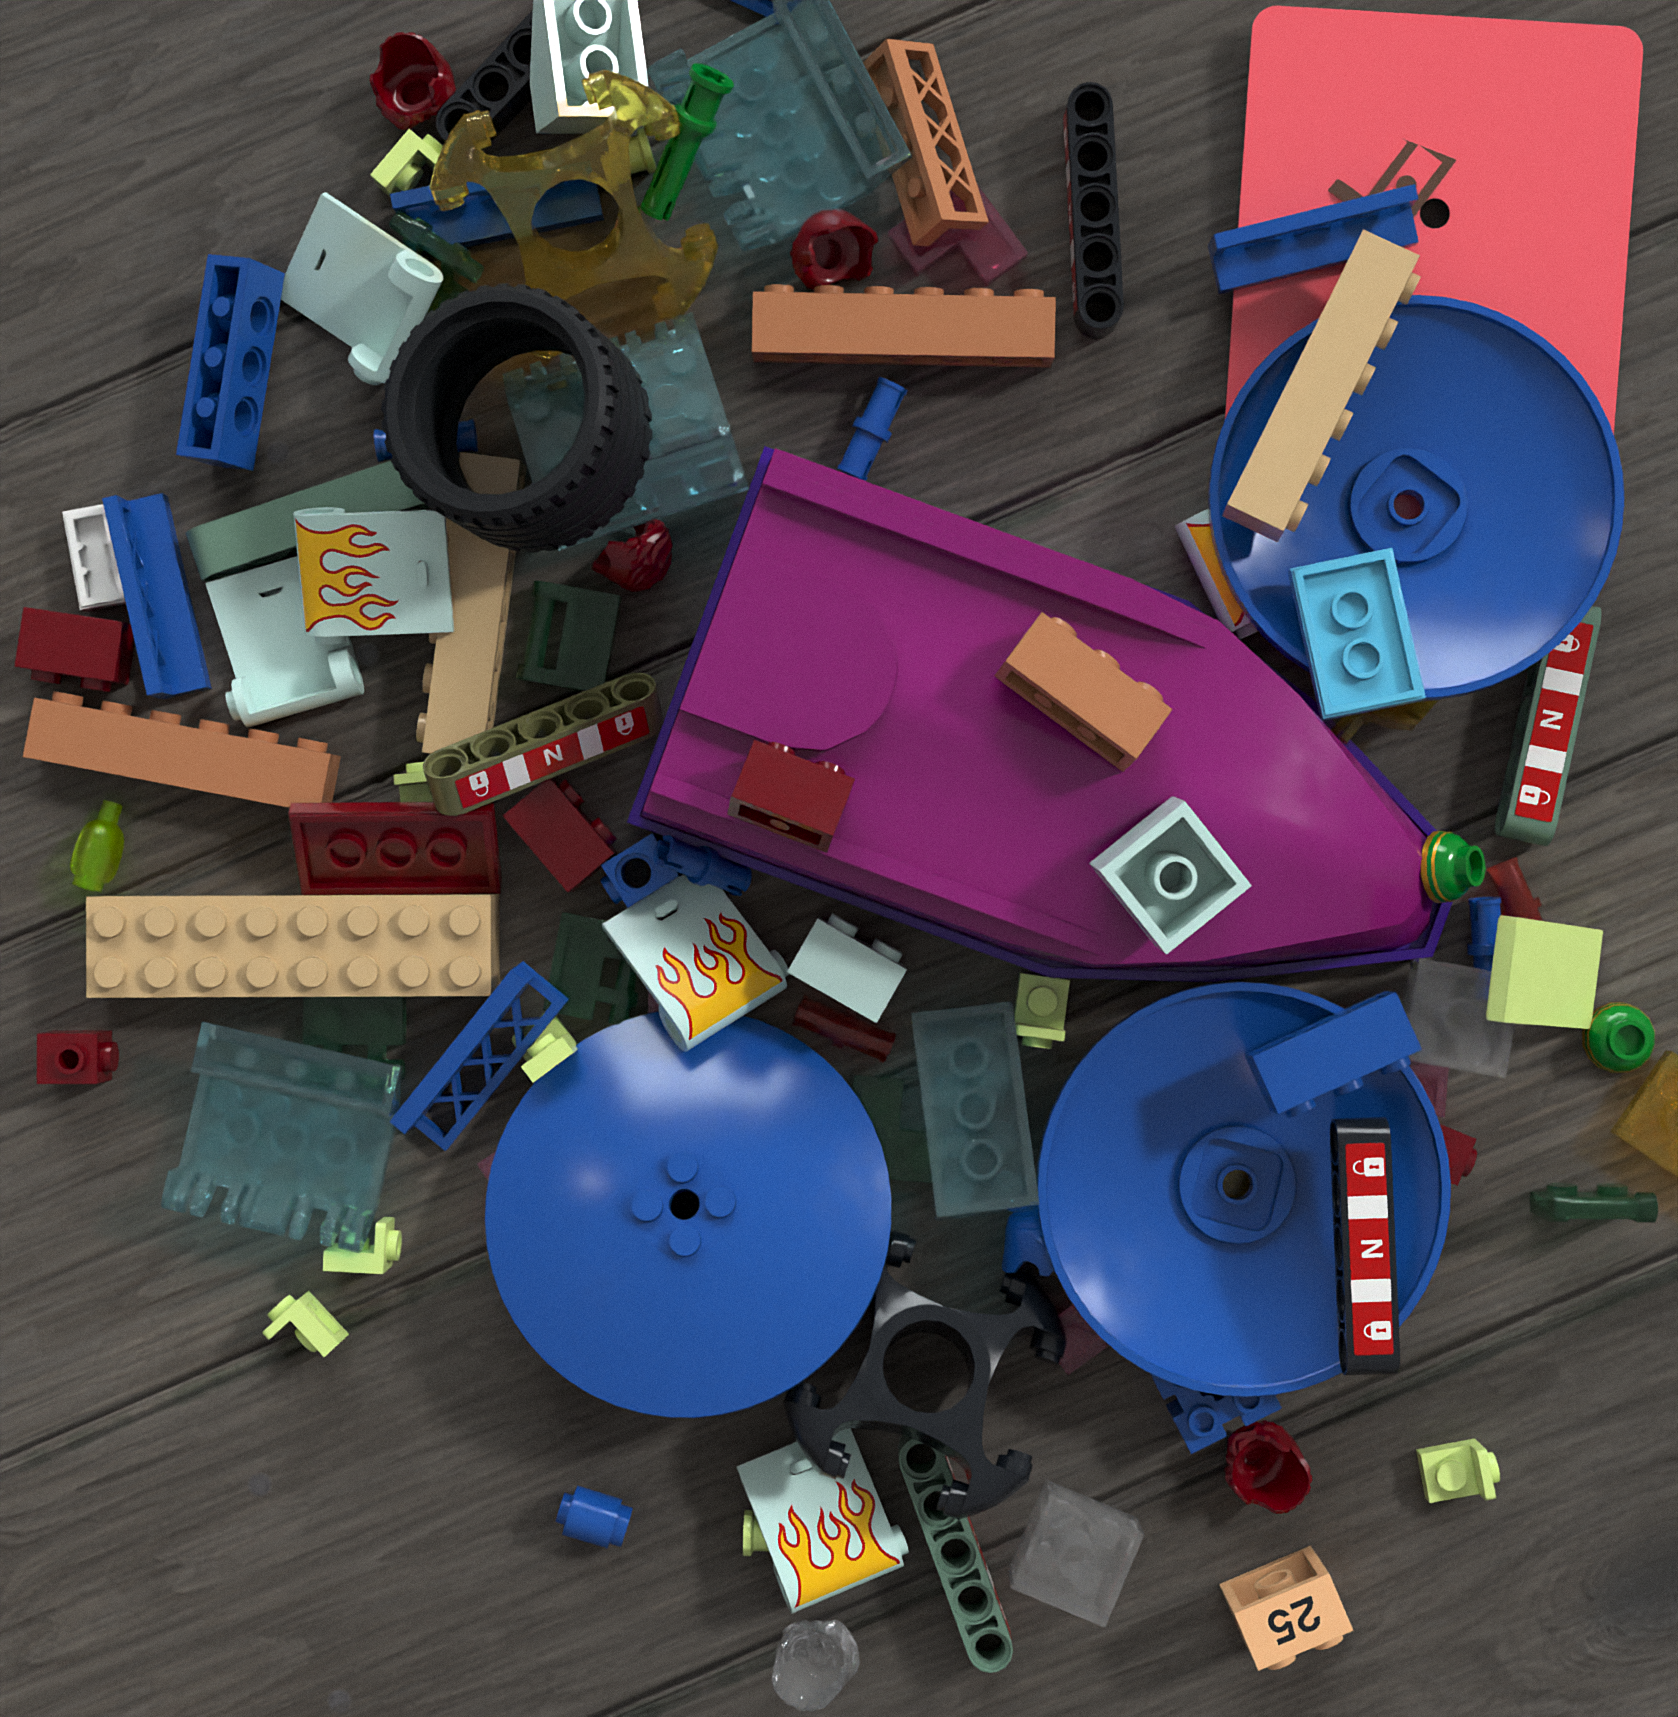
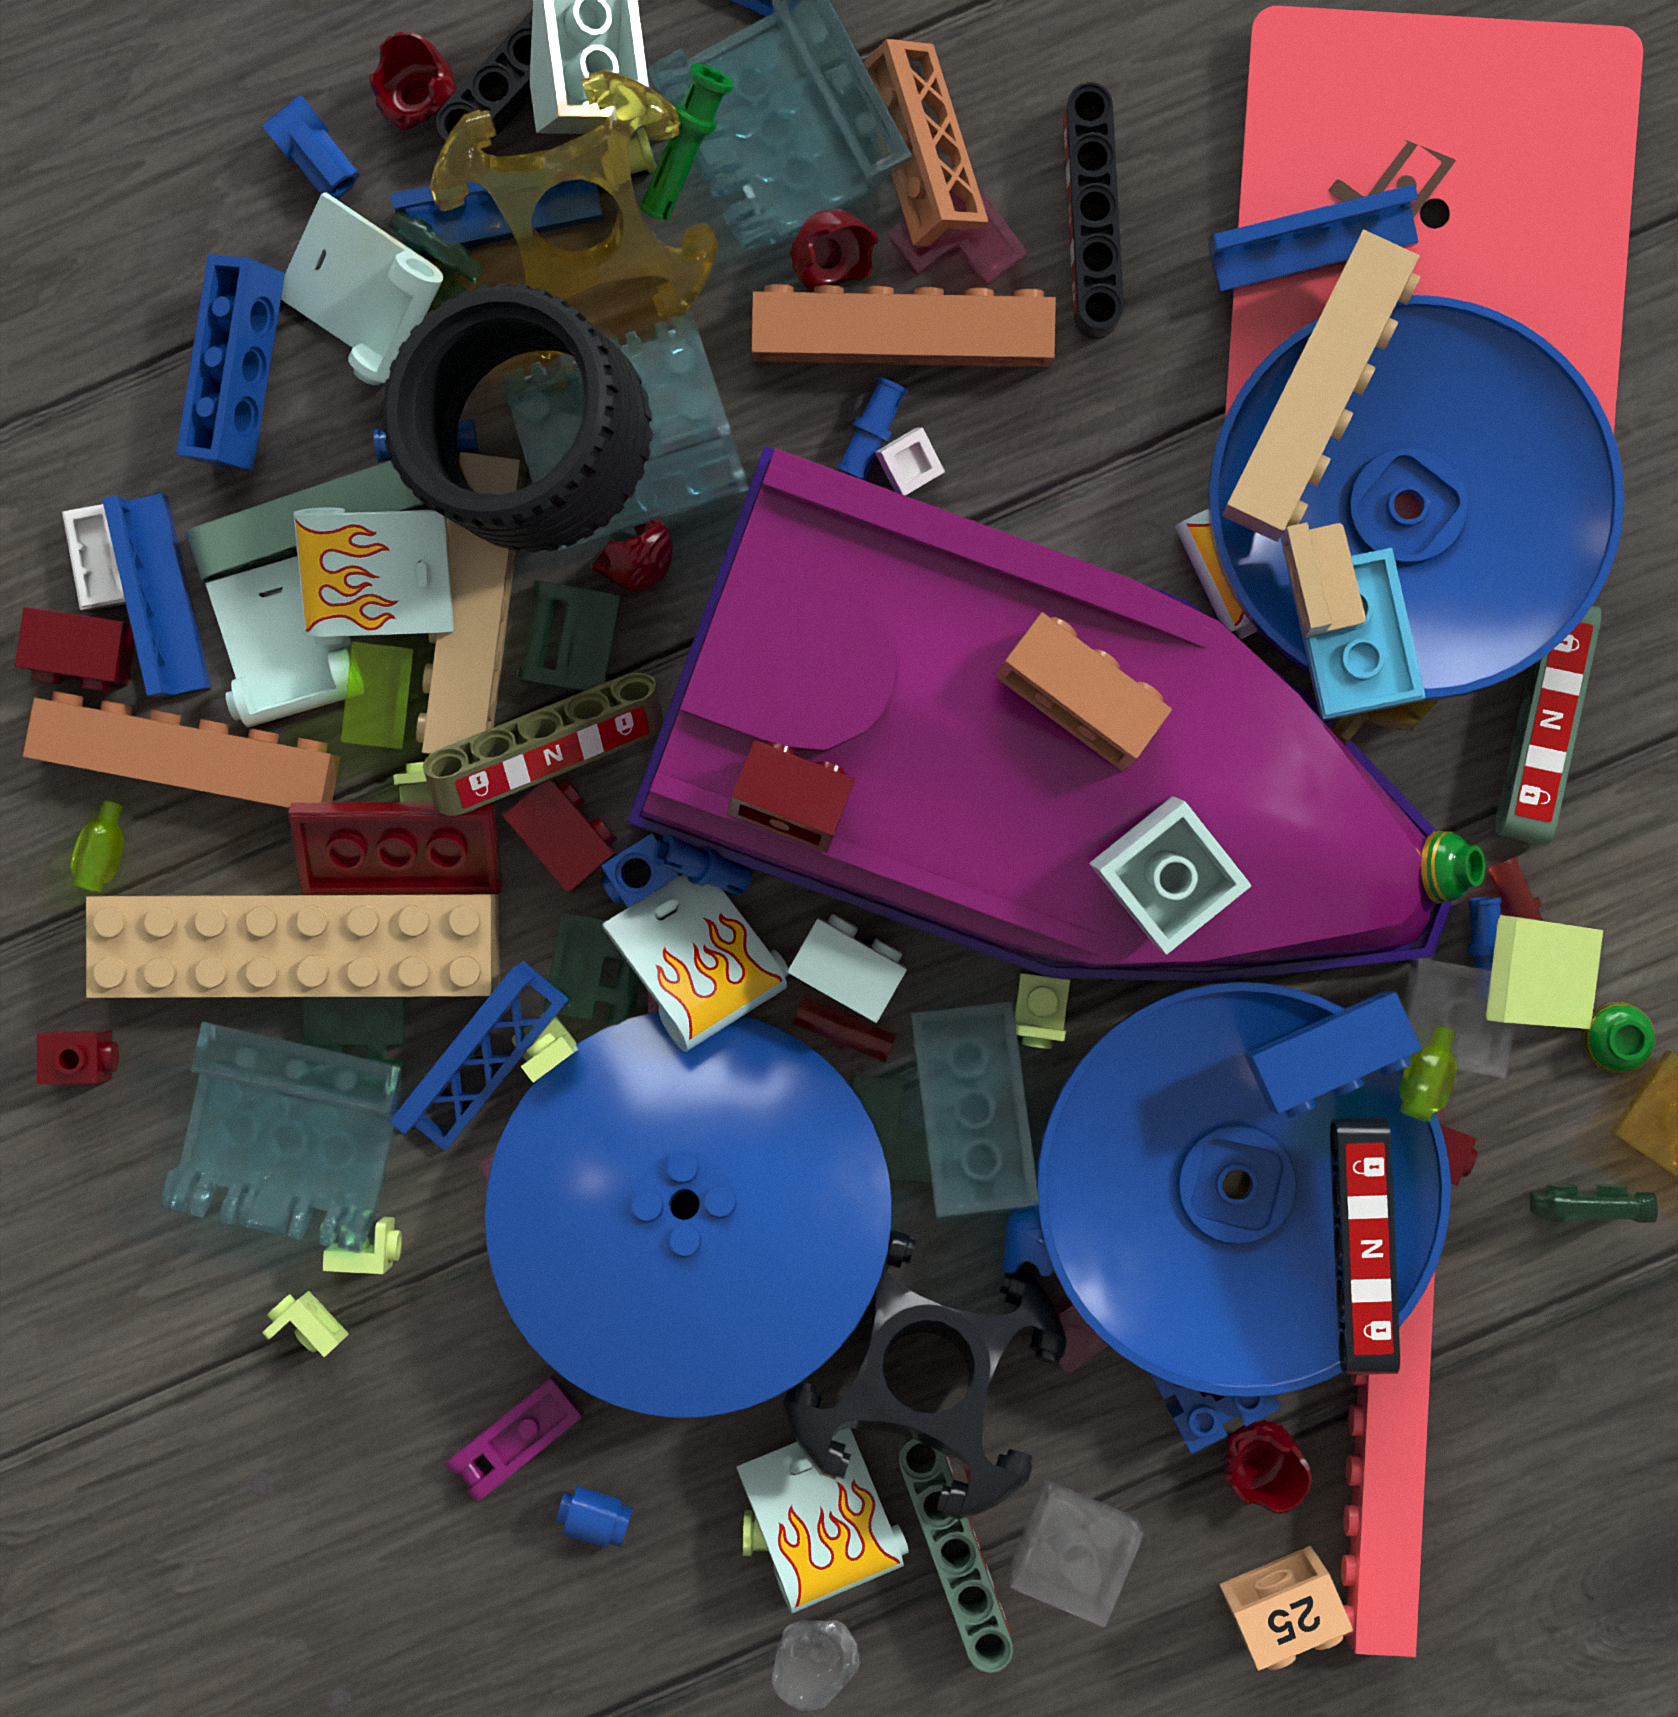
yellowish green bracket [370,129,454,198] -> none
yellowish green bracket [1416,1438,1500,1503] -> none
none -> blue piece [261,94,361,198]
none -> clear neon green panel [341,641,413,750]
none -> magenta plate [444,1375,584,1502]
none -> white plate [875,428,945,496]
none -> tan panel [1280,522,1366,638]
none -> coral brick [1341,1271,1435,1657]
none -> clear neon green plant [1399,1025,1457,1122]

